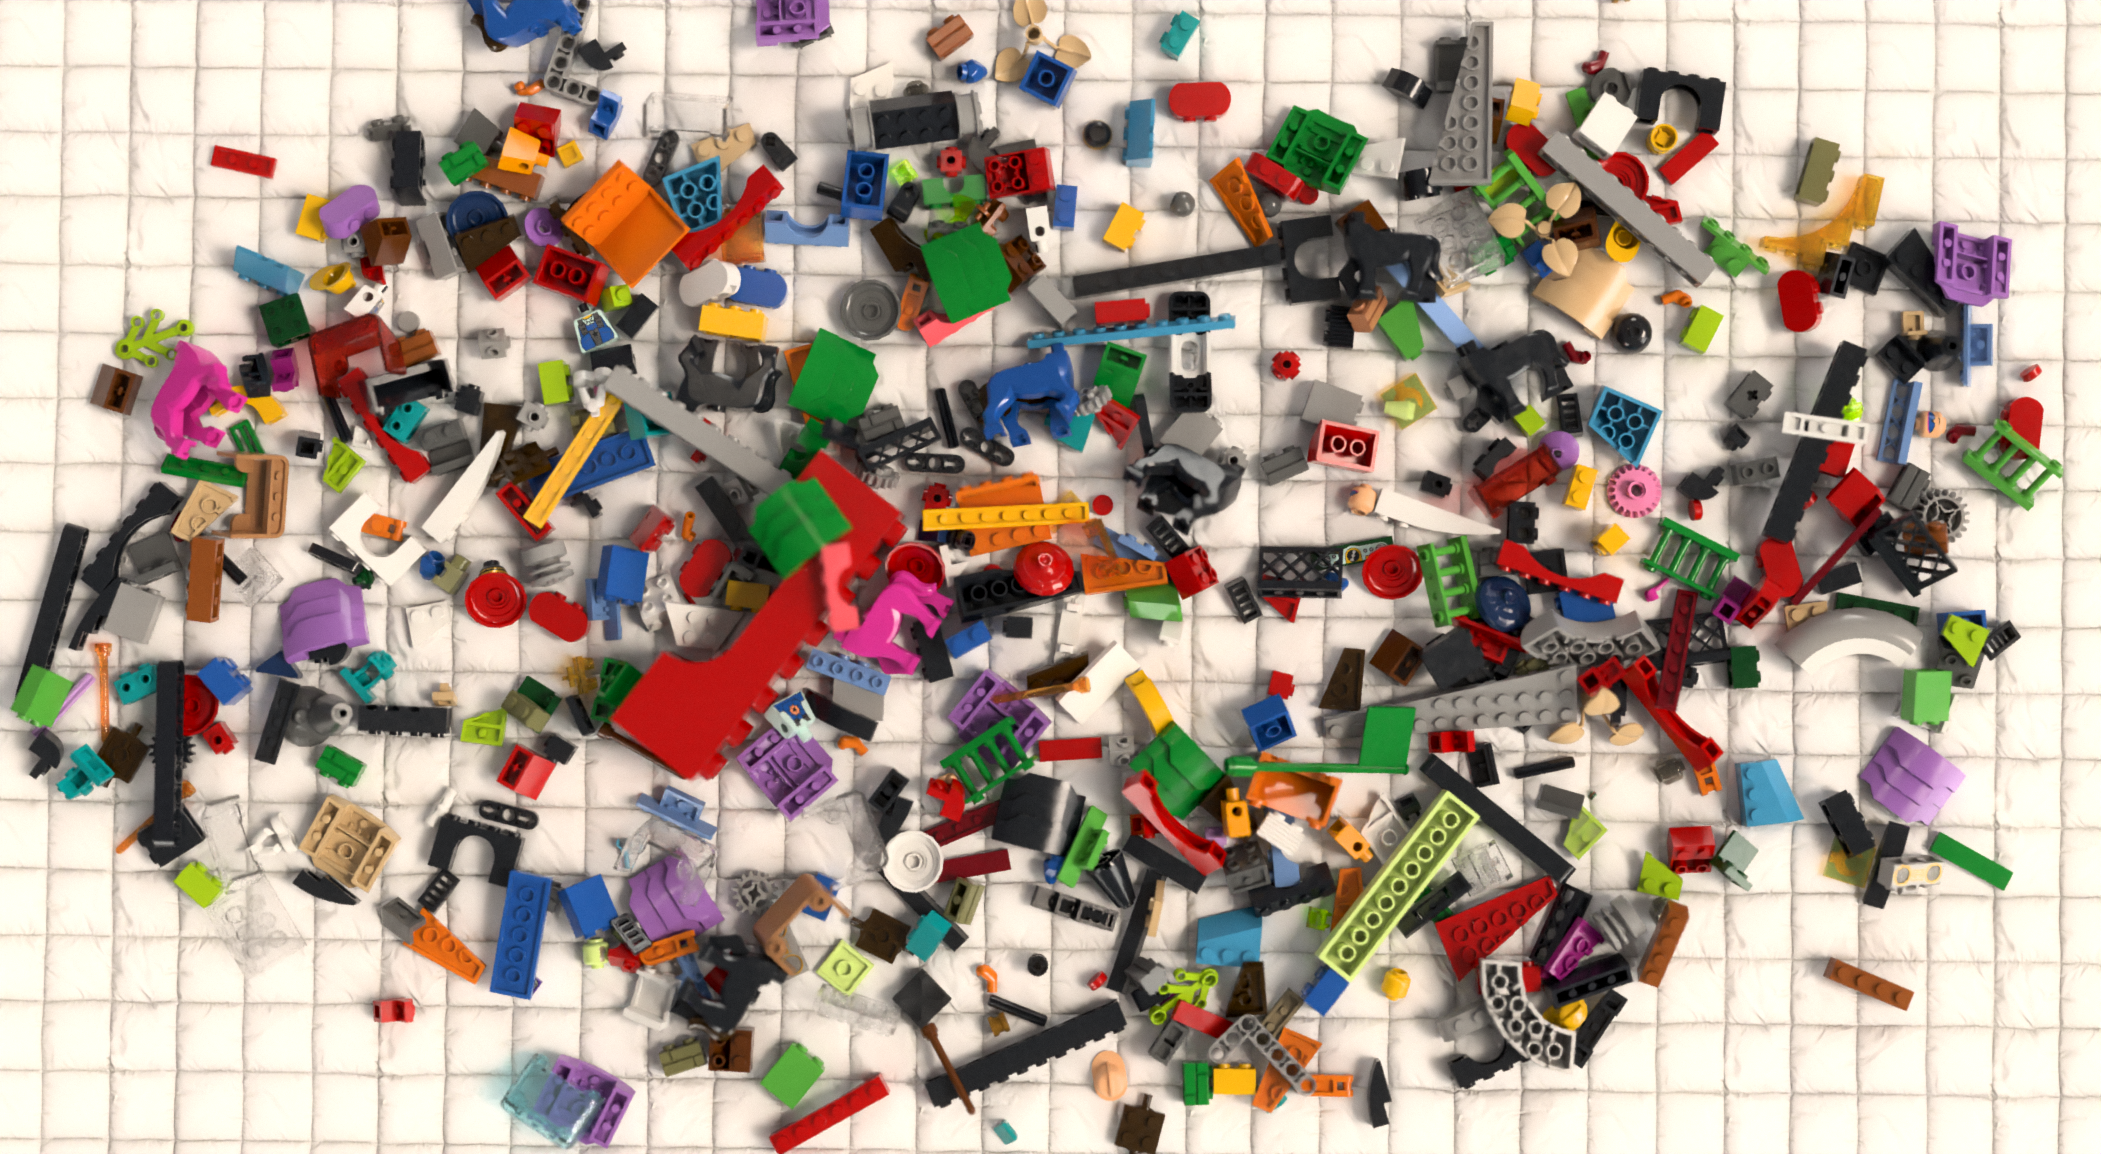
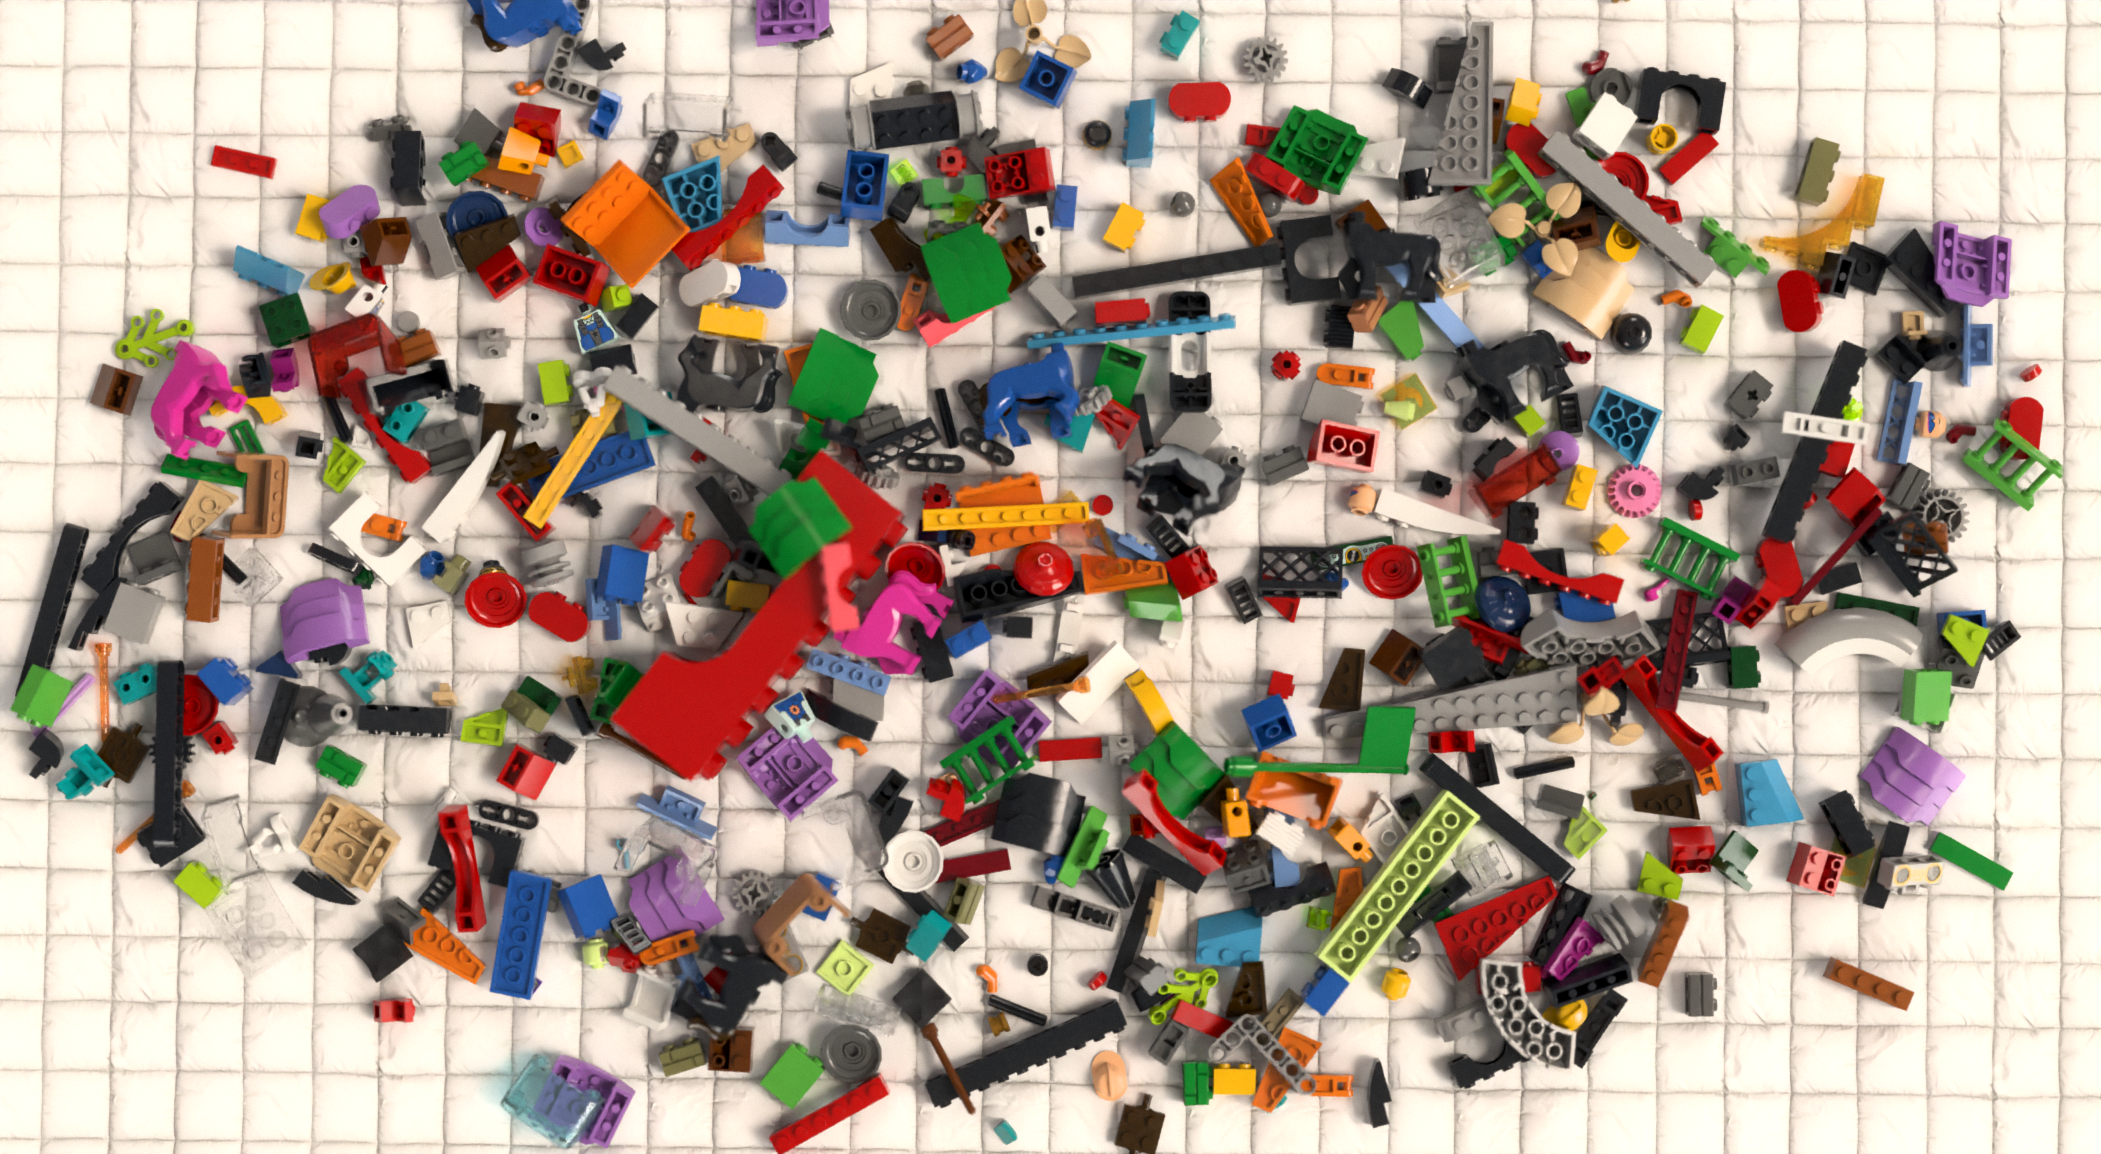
none -> black brick [352,923,413,983]
none -> red arch [438,804,487,933]
none -> dark grey hat [821,1025,882,1083]
none -> light grey gear [1243,36,1288,83]
none -> red tile [1244,124,1281,148]
none -> orange plate [1316,363,1375,390]
none -> dark grey piece [1395,937,1421,963]
none -> dark brown wing [1629,779,1700,820]
none -> light grey bar [1679,692,1769,714]
none -> dark grey brick [1685,972,1718,1017]
none -> red slope [1786,842,1847,897]

